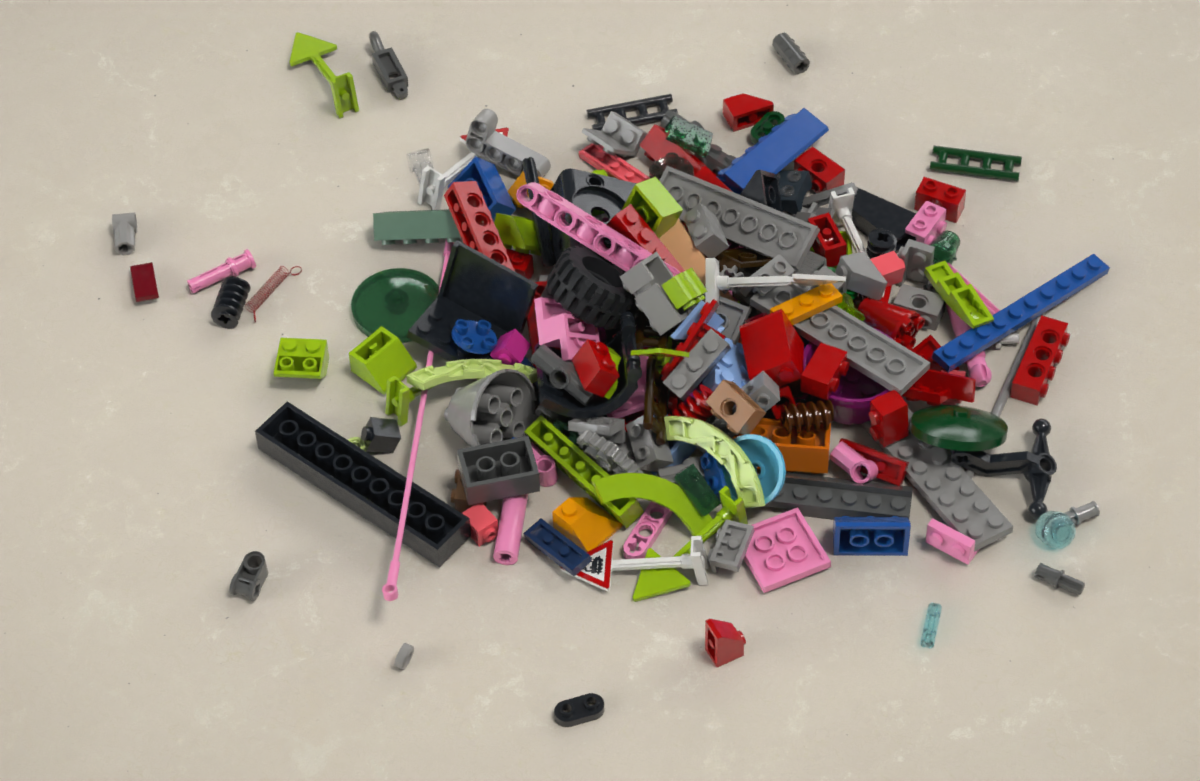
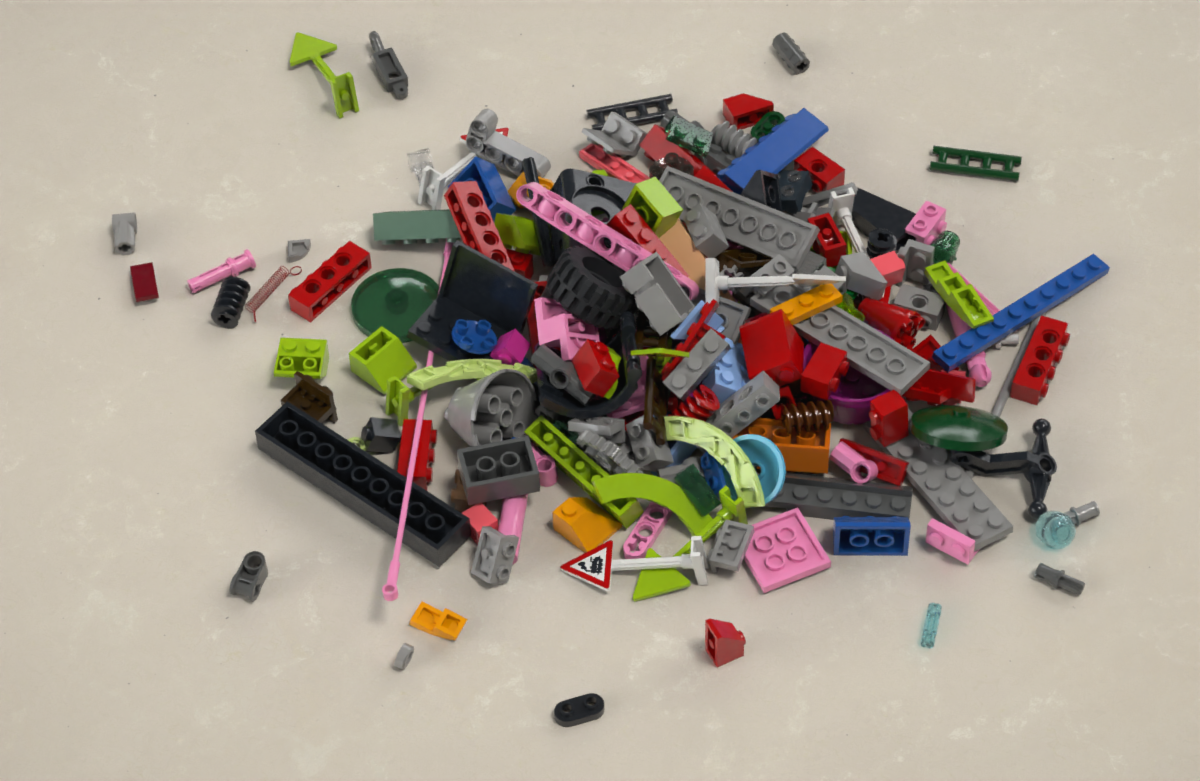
dark blue plate [523,518,592,576] -> none
lime brick [661,268,708,311] -> none
medium nougat brick [706,379,766,435] -> none
red brick [914,177,966,223] -> none
none -> dark brown bracket [280,371,338,423]
none -> light grey tile [288,239,311,263]
none -> red brick [288,241,372,323]
none -> red brick [397,419,437,491]
none -> light orange slope [409,601,467,641]
none -> light grey bracket [471,526,519,584]
none -> light grey piece [709,121,757,158]

